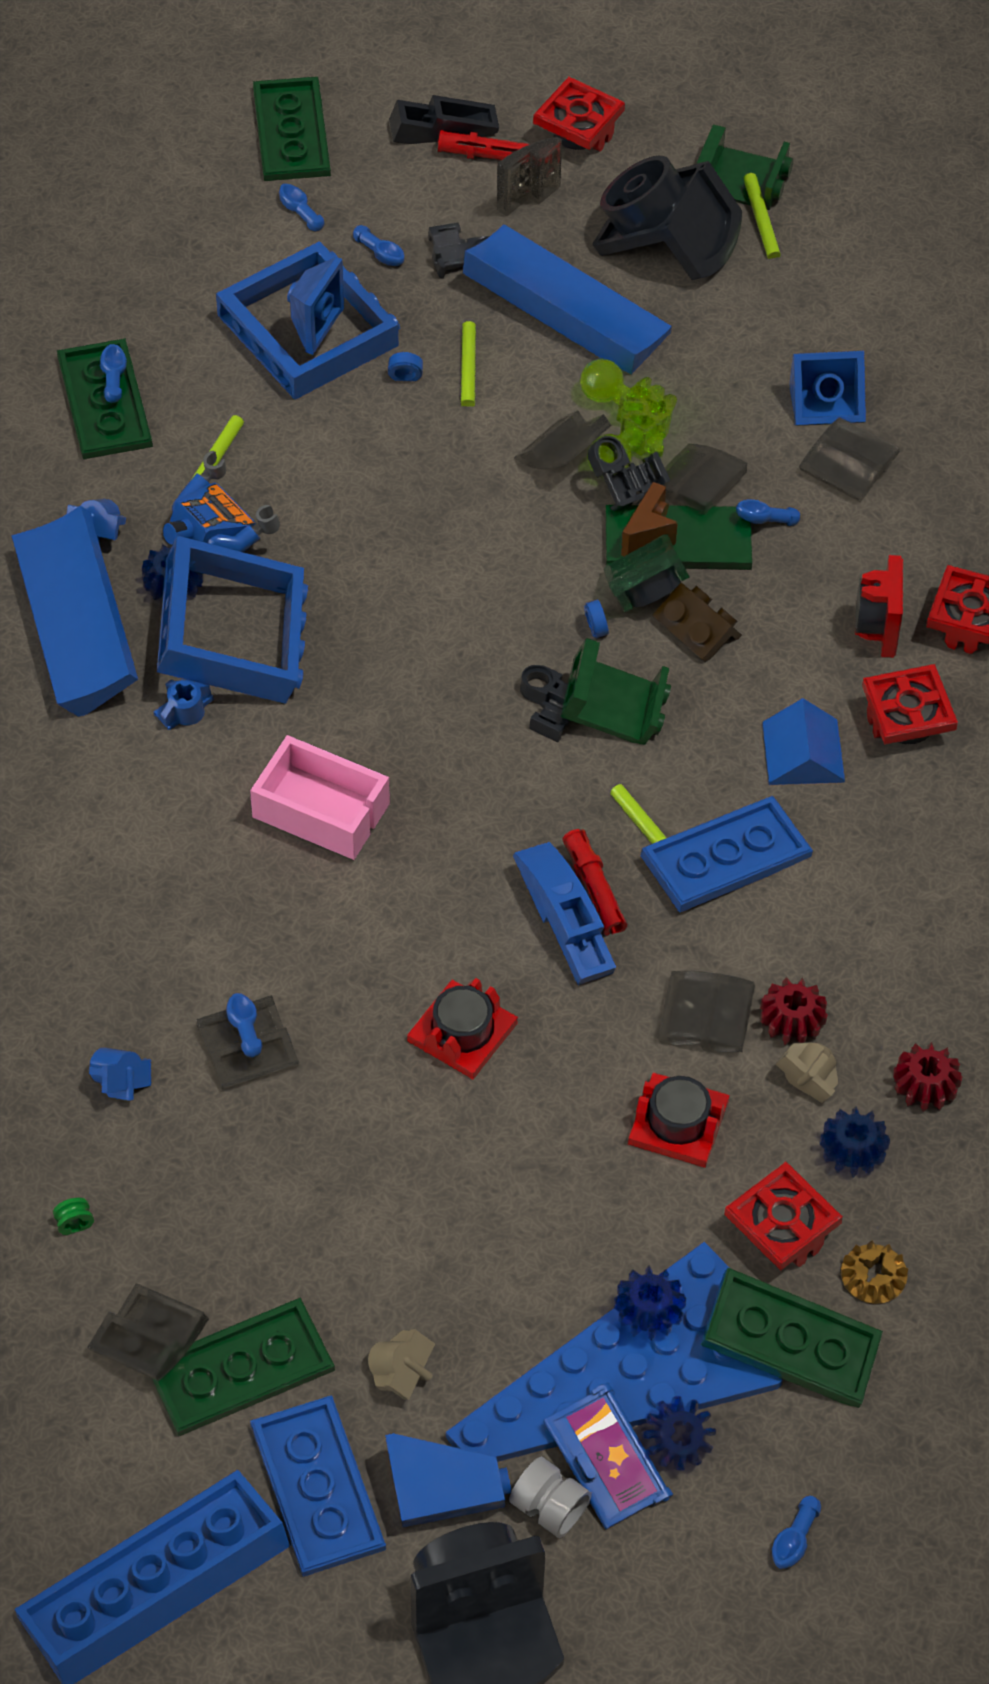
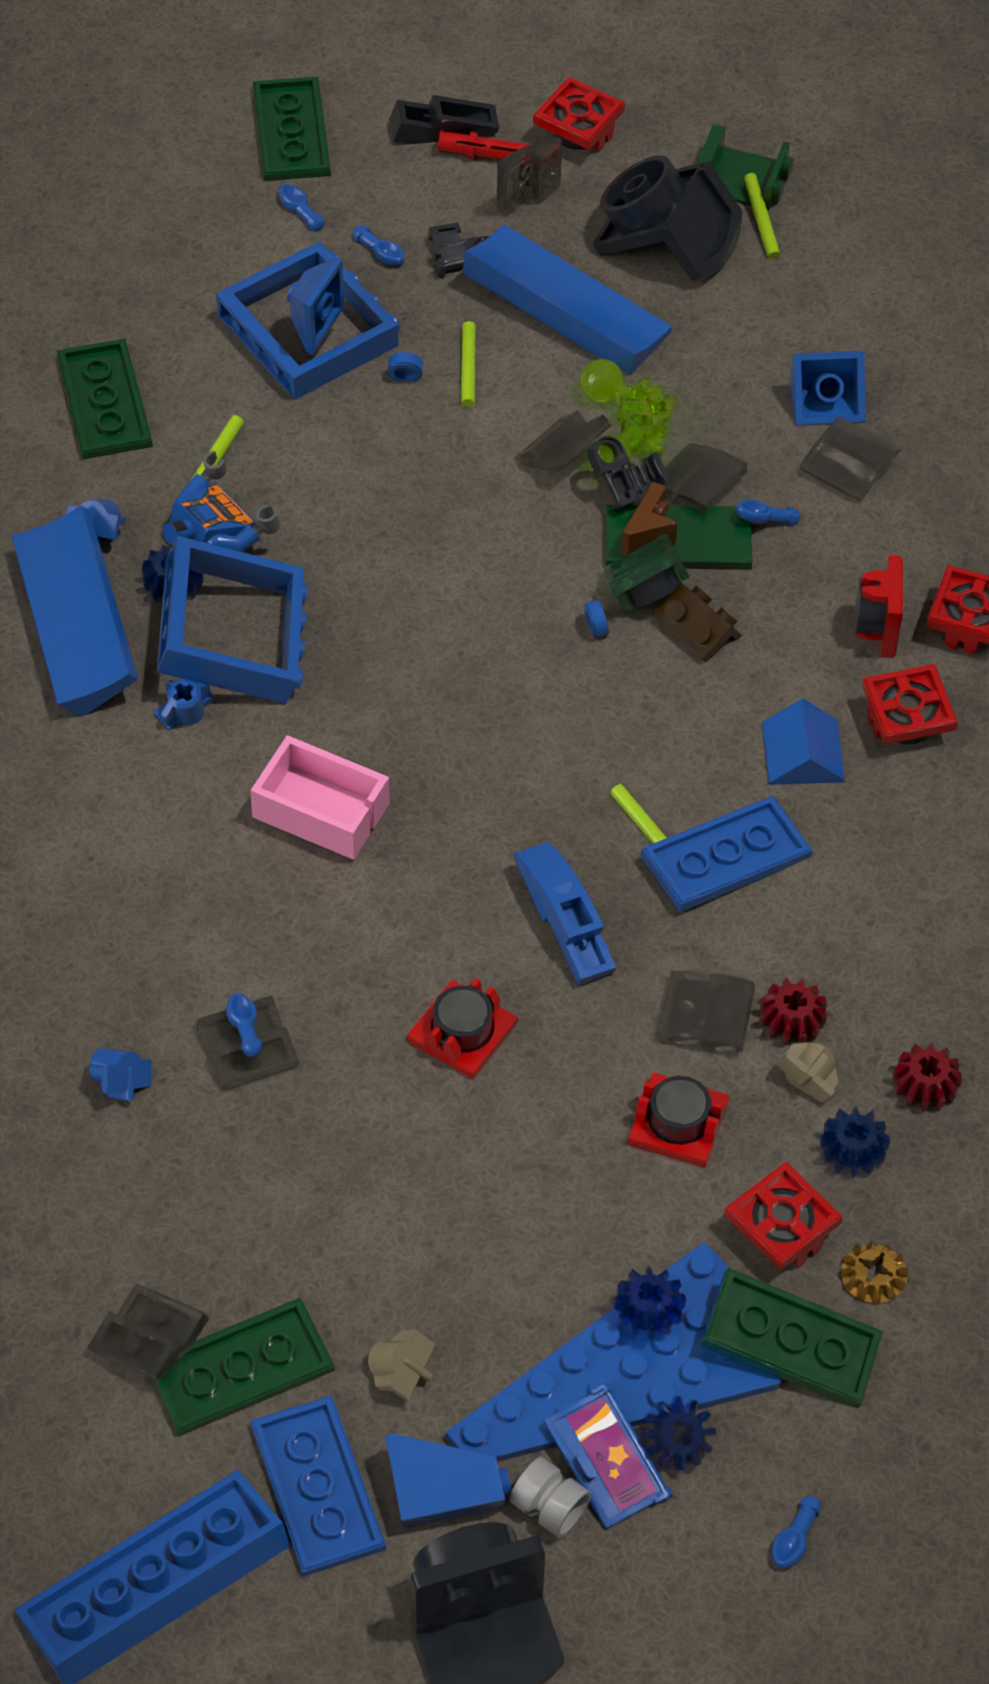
green bush [53,1197,94,1235] -> none
blue piece [100,344,127,403] -> none
black piece [520,665,572,742] -> none
dark green panel [561,638,671,745] -> none
red pin [562,829,628,936] -> none

